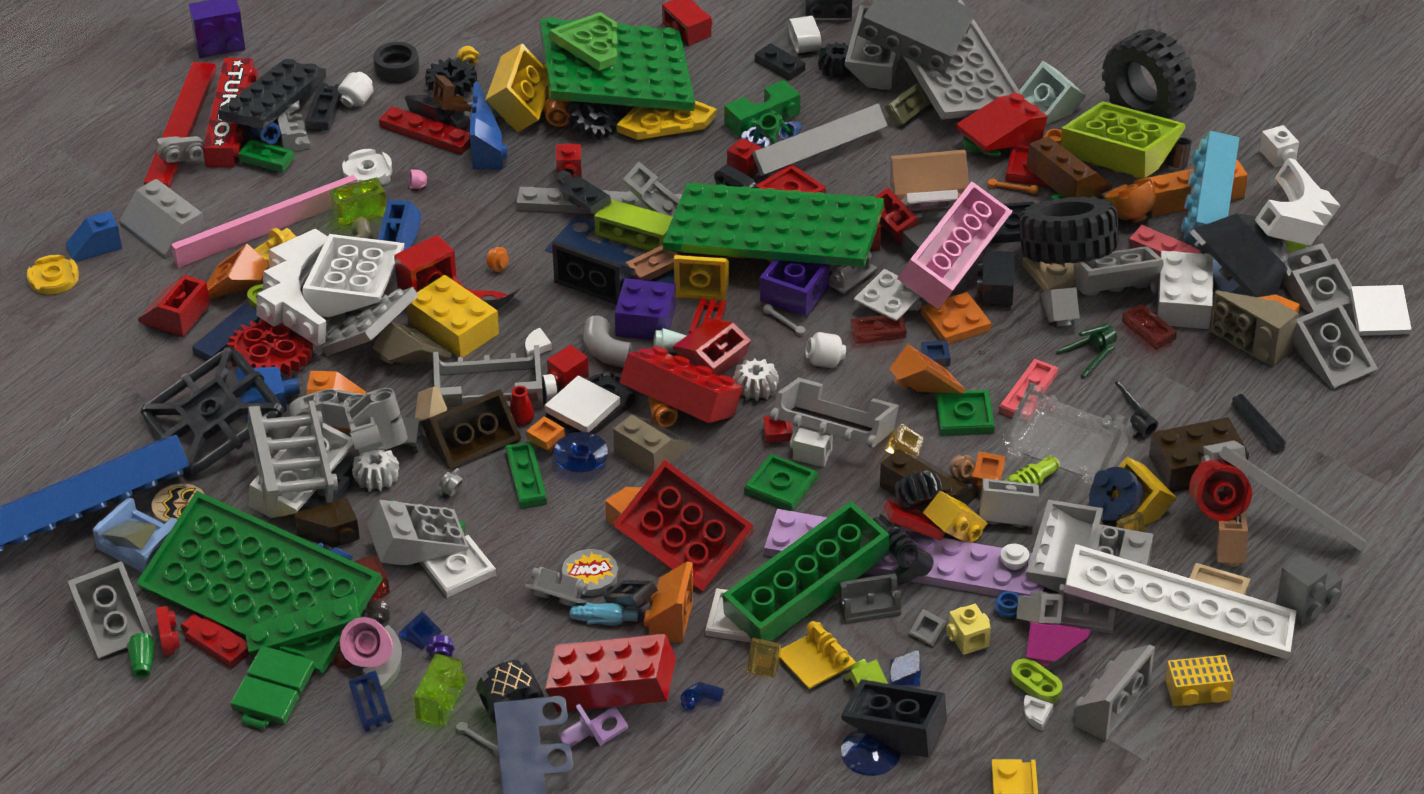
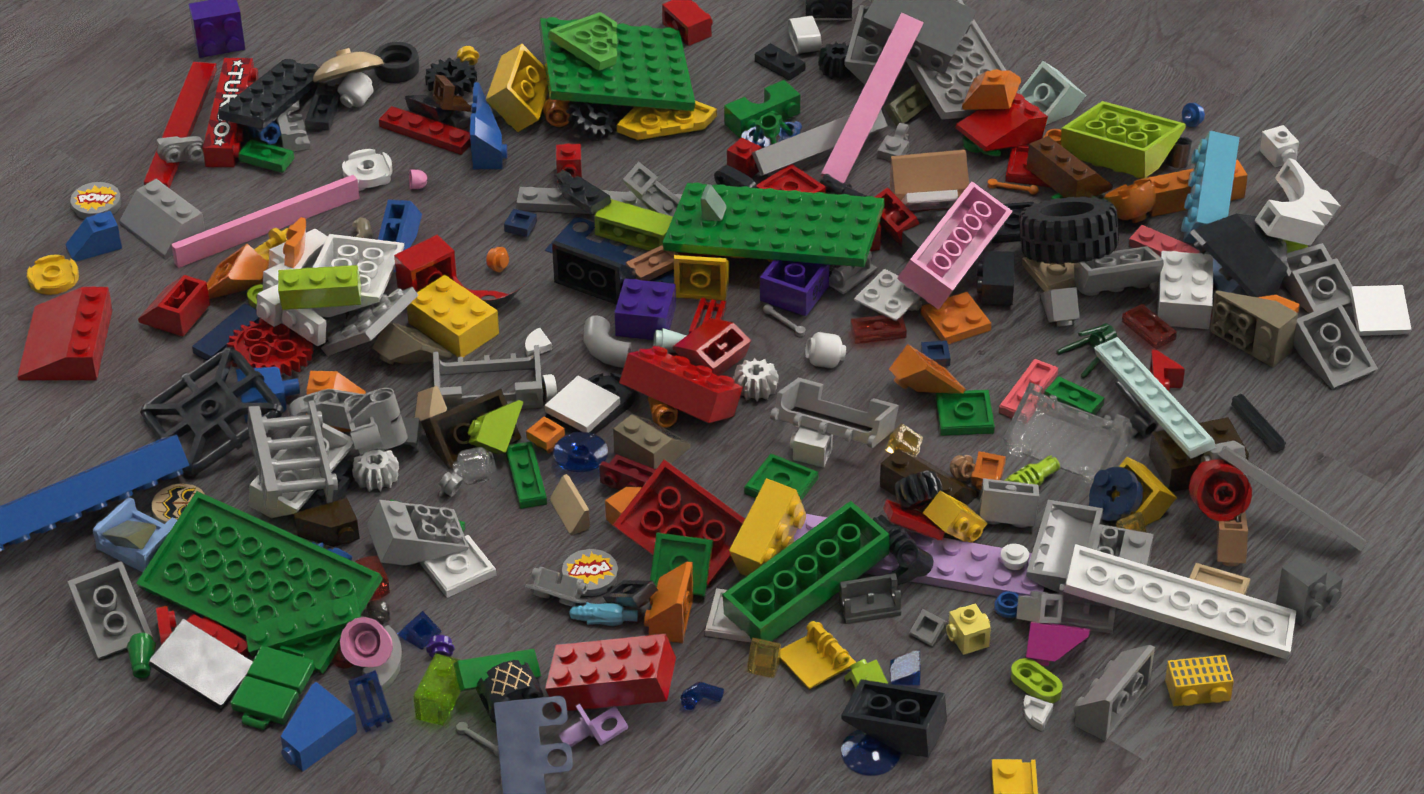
clear neon green brick [330,177,387,228] -> none
red cone [509,385,535,426] -> none
red brick [547,345,589,389] -> none
red plate [763,416,793,443] -> none
black tyre [1102,29,1196,119] -> none
none -> red slope [17,286,113,380]
none -> tile [70,182,122,219]
none -> tile [149,619,253,710]
none -> lime brick [278,265,361,310]
none -> blue slope [281,682,357,772]
none -> orange slope [283,217,306,268]
none -> tan dish [313,48,384,83]
none -> clear head [453,447,496,485]
none -> green tile [453,649,542,692]
none -> lime slope [468,400,523,455]
none -> dark blue plate [504,209,537,237]
none -> tan slope [550,474,590,535]
none -> dark red bracket [599,454,656,490]
none -> green tile [650,533,713,597]
none -> sand green slope [701,184,727,221]
none -> yellow brick [729,478,806,576]
none -> black pin [820,174,867,197]
none -> bright pink tile [821,12,924,183]
none -> light grey plate [877,123,909,161]
none -> orange slope [962,69,1021,110]
none -> green plate [1044,376,1105,420]
none -> light aqua tile [1094,337,1216,458]
none -> red slope [1149,350,1185,392]
none -> blue plate [1182,103,1205,127]

